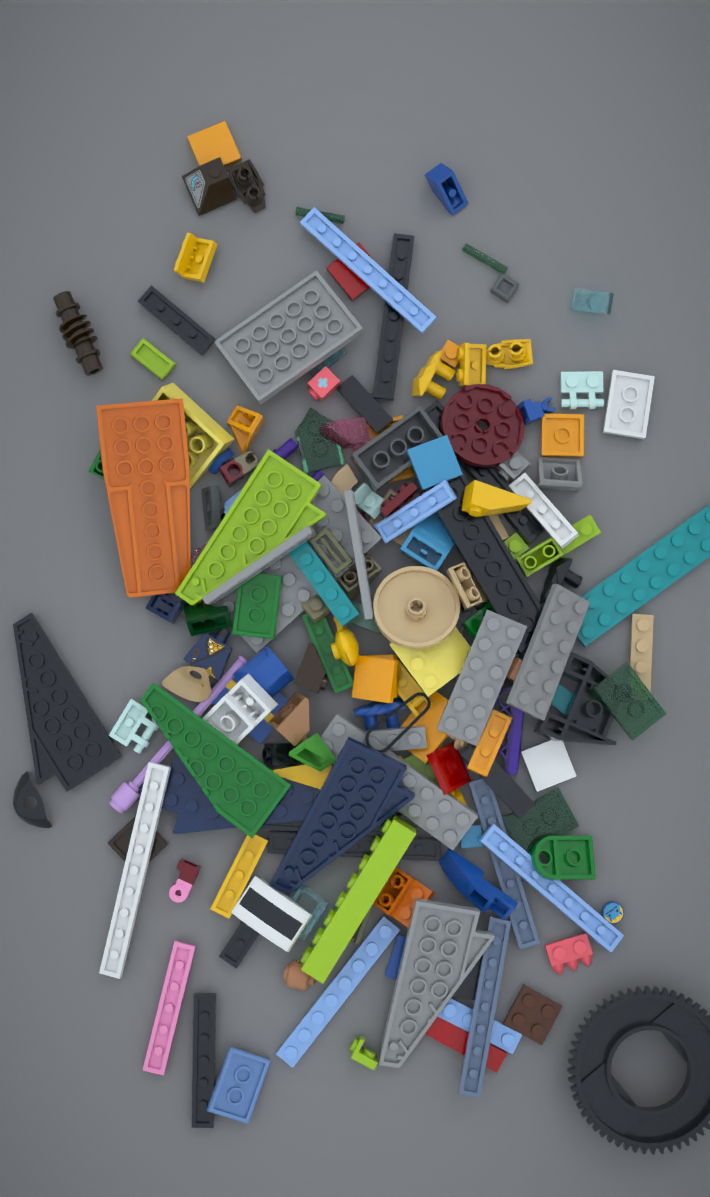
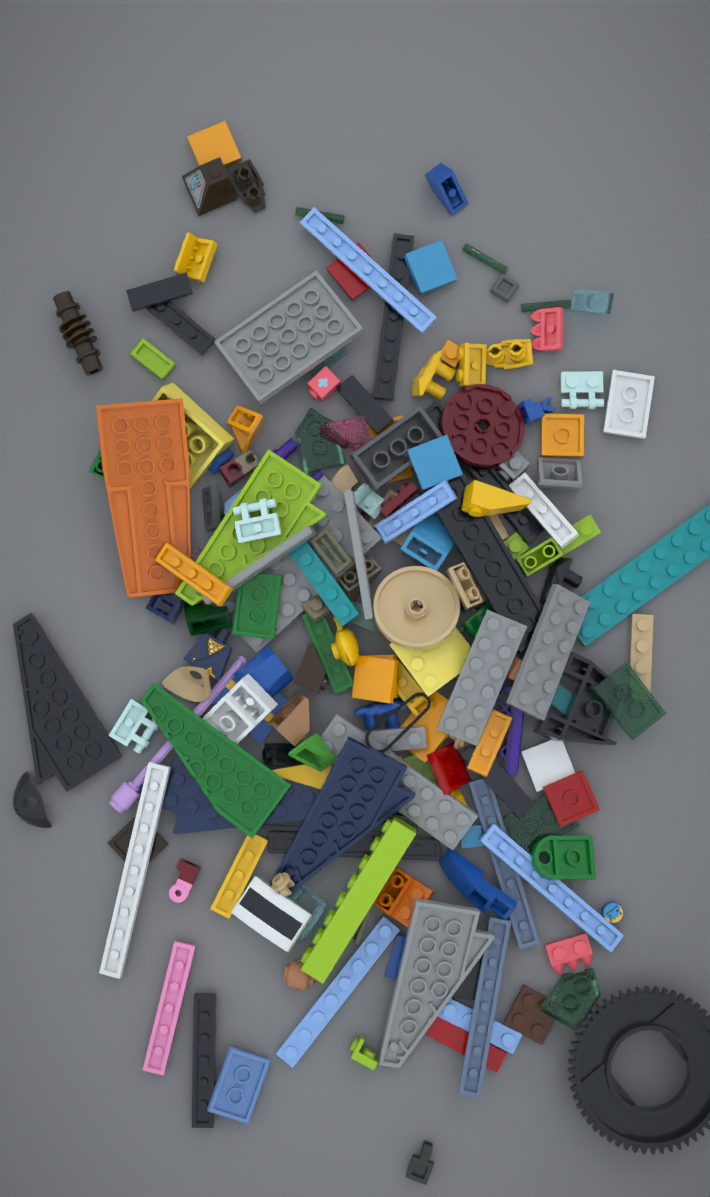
black plate [219,921,259,969] -> none
none -> black tile [126,272,193,312]
none -> light orange tile [155,542,233,607]
none -> light aqua plate [233,498,282,543]
none -> tan plate [272,872,294,897]
none -> dark azure tile [403,240,458,295]
none -> pearl dark grey plate [406,1140,434,1185]
none -> clear green piece [521,299,571,312]
none -> coral plate [530,307,564,352]
none -> clear green tile [540,968,601,1030]
none -> red tile [542,770,600,827]

